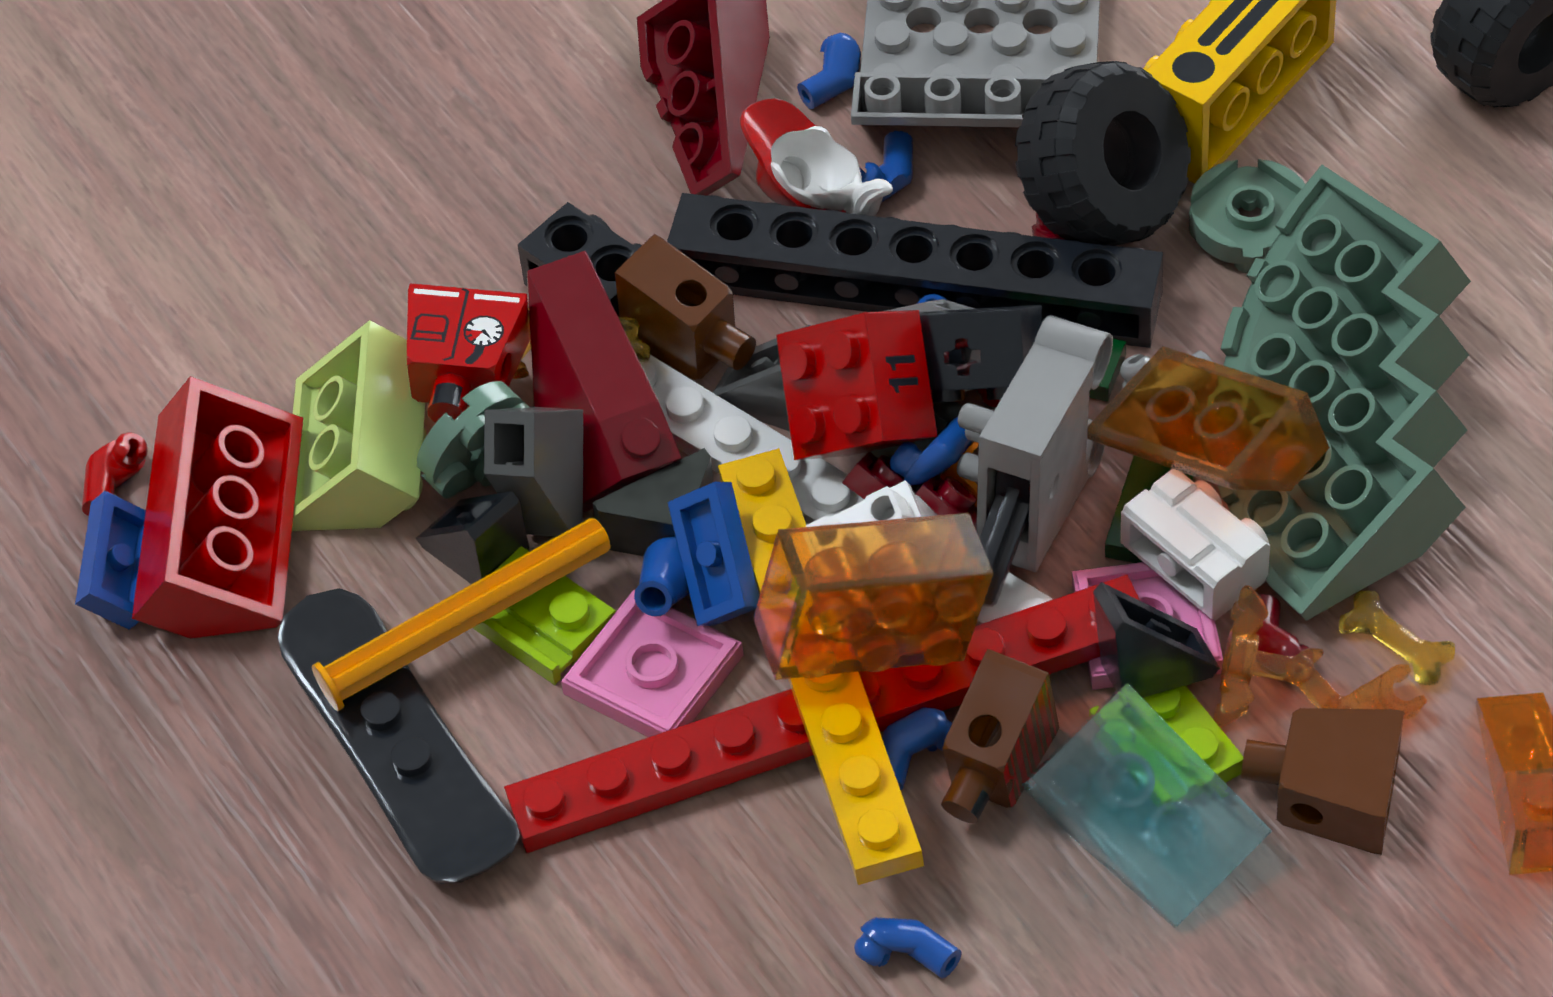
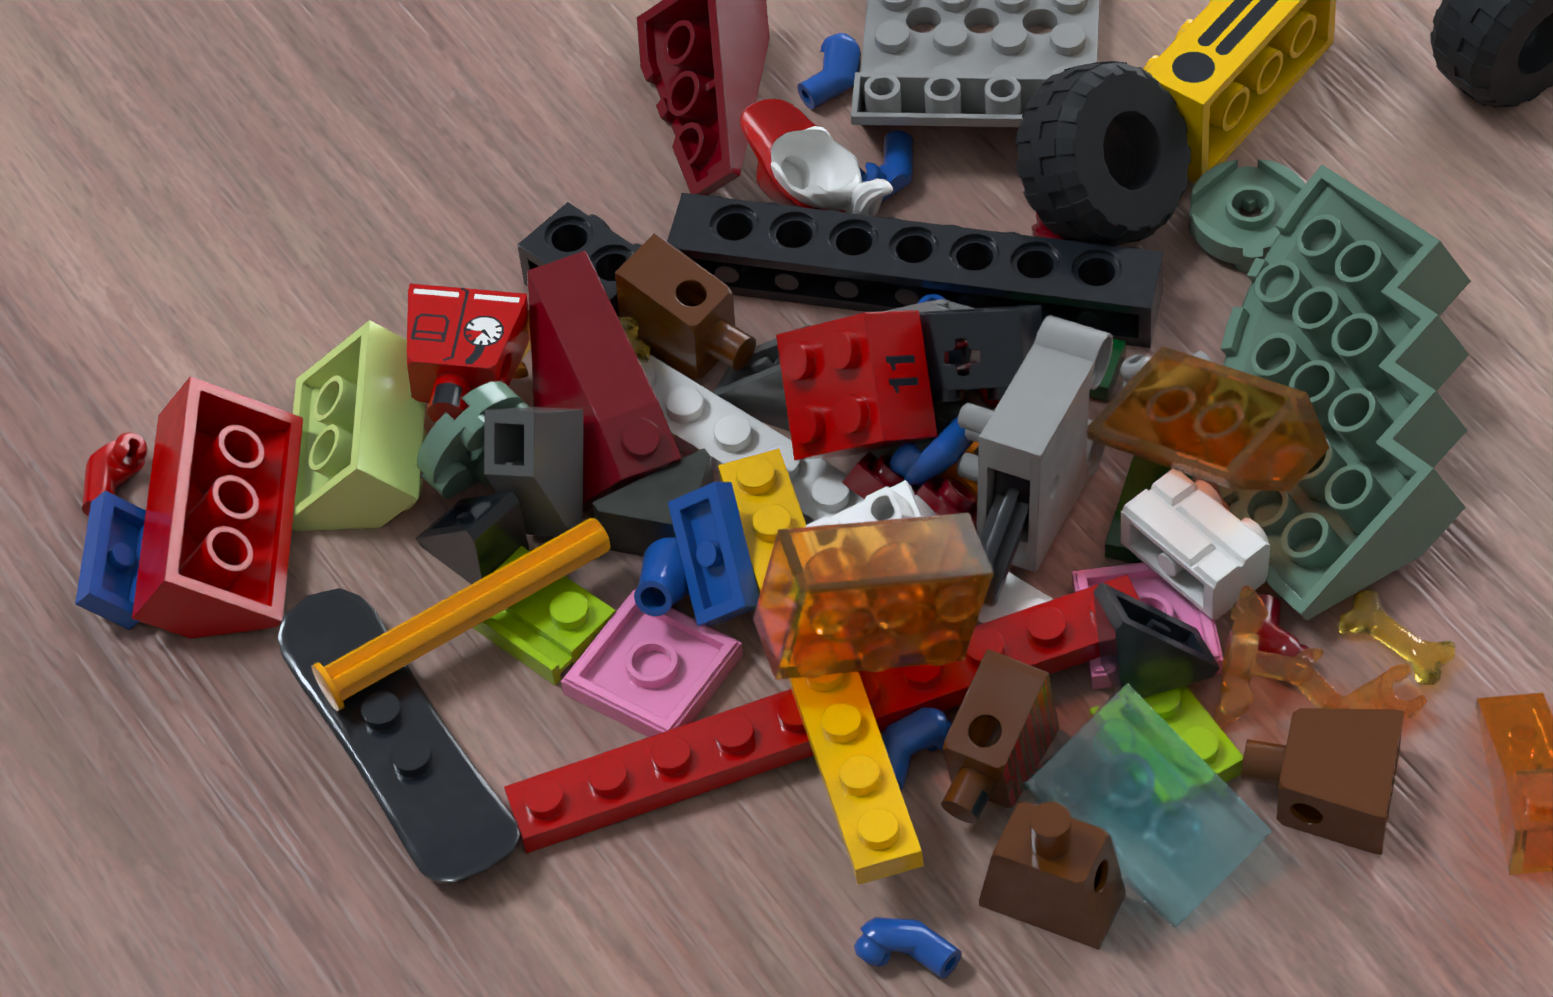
none -> reddish brown torso [979,801,1126,950]

